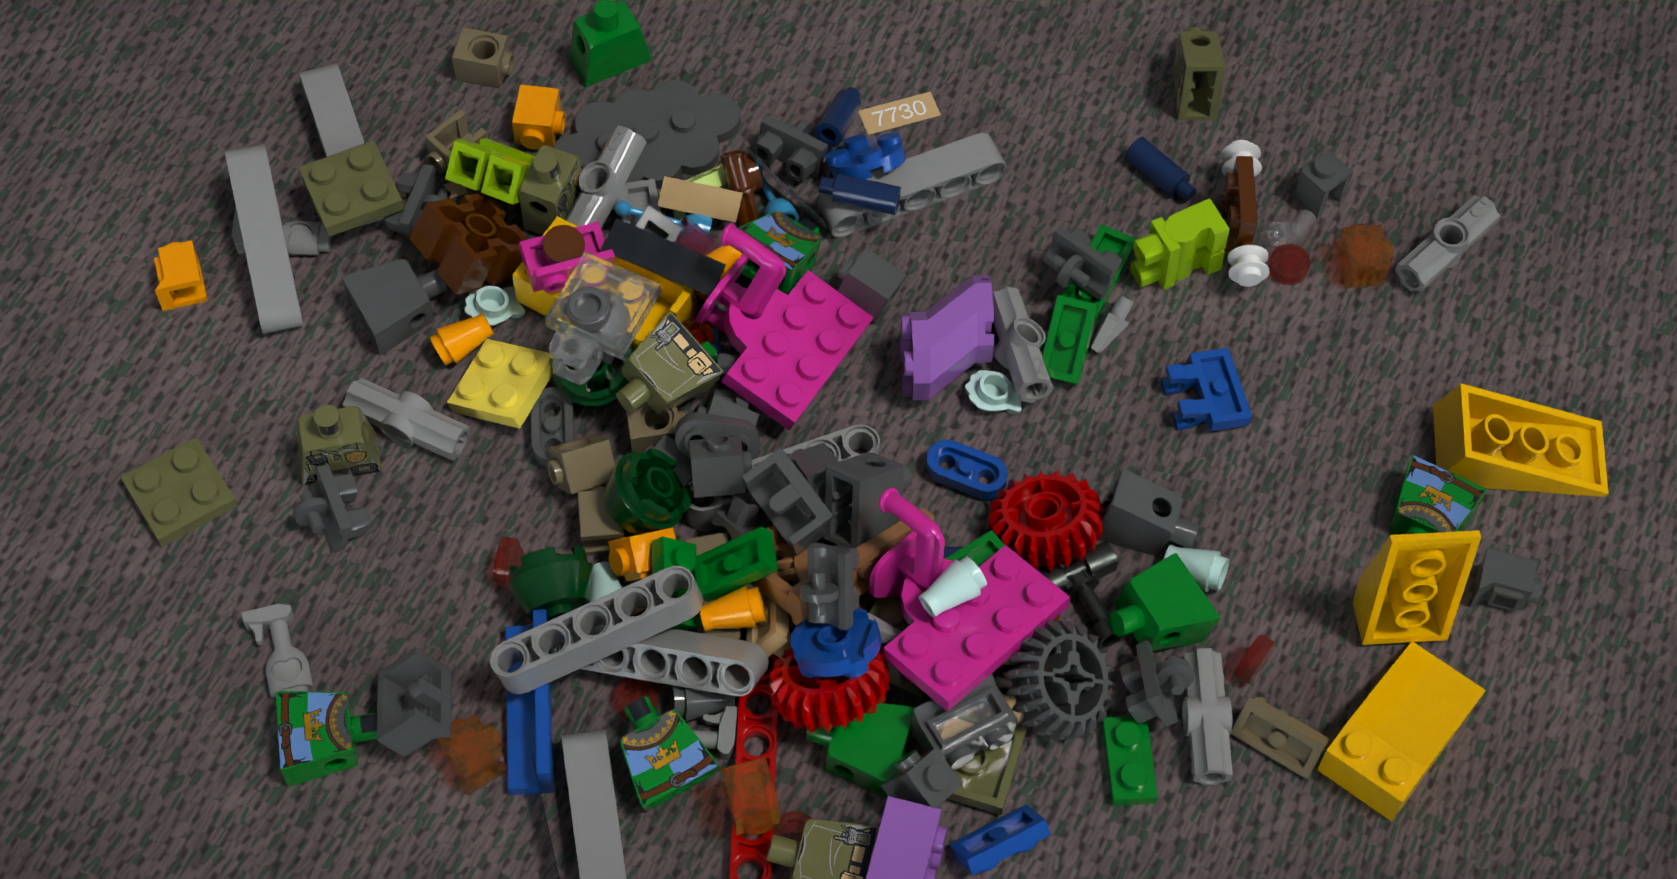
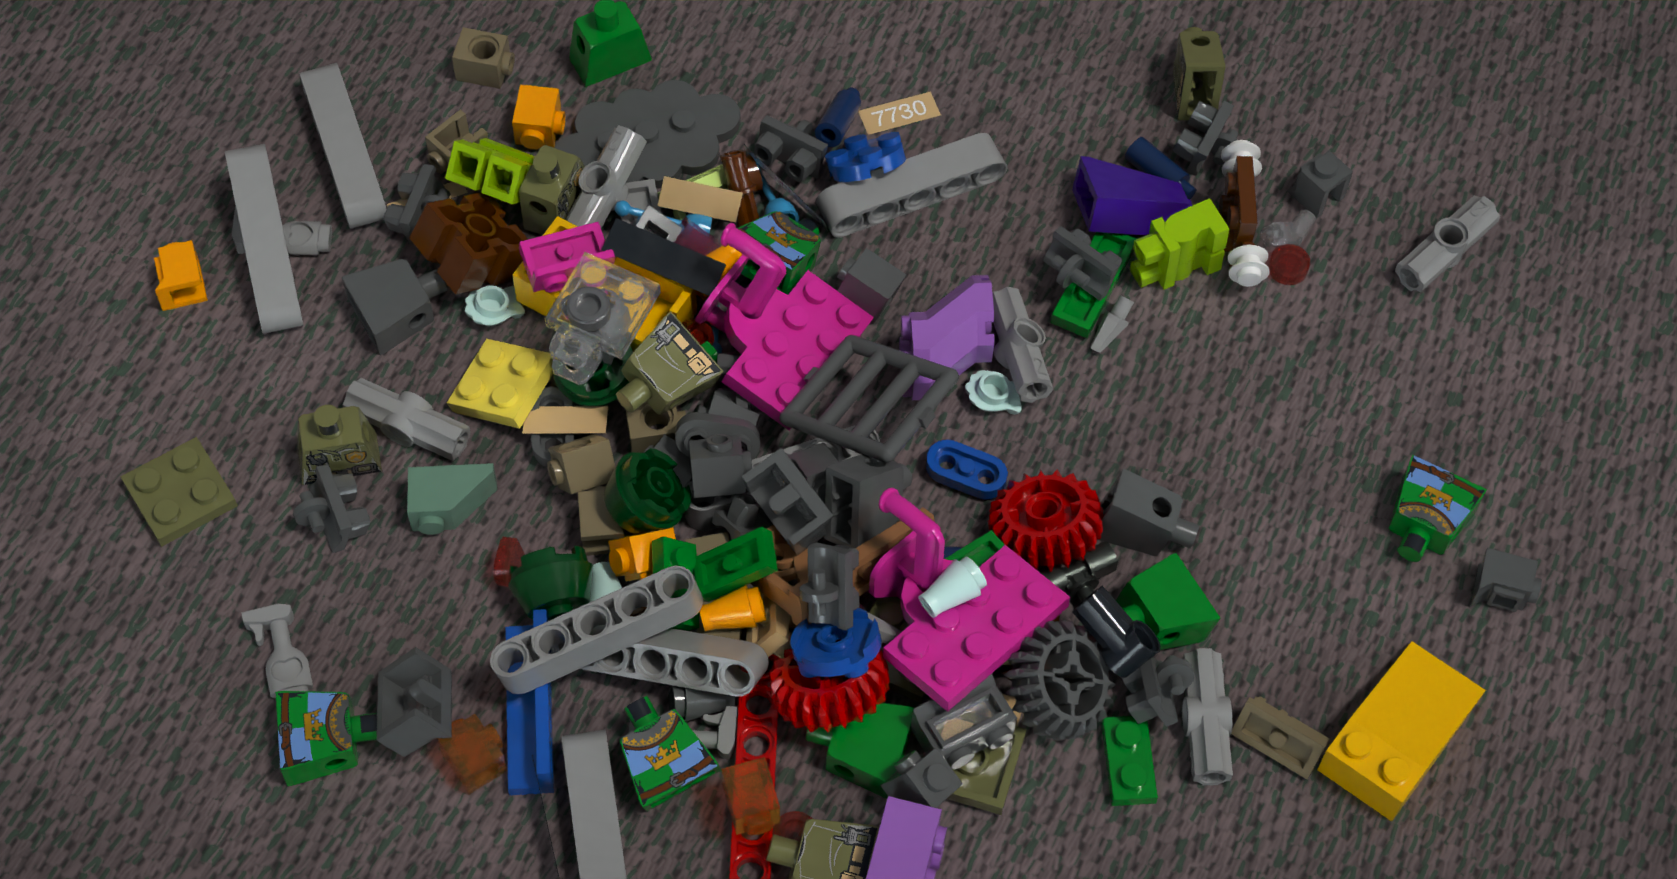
olive plate [298,140,404,237] -> none
light orange cone [430,313,494,366] -> none
reddish brown tile [542,225,585,265] -> none
clear red tile [614,677,658,720] -> none
dark blue cylinder [819,173,901,215] -> none
blue plate [949,804,1051,876] -> none
green plate [1042,295,1099,385] -> none
blue plate [1160,348,1252,432] -> none
light aqua cone [1164,545,1229,592] -> none
clear red tile [1235,634,1275,685] -> none
clear orange brick [1335,224,1393,289] -> none
yellow slope [1353,530,1481,645] -> none
yellow slope [1433,383,1609,497] -> none
none -> sand green slope [407,463,497,535]
none -> tan sticker [522,406,608,434]
none -> dark grey bar [780,335,959,463]
none -> dark purple slope [1072,156,1192,235]
none -> black piece [1072,586,1161,678]
none -> dark grey hips [1172,100,1238,176]

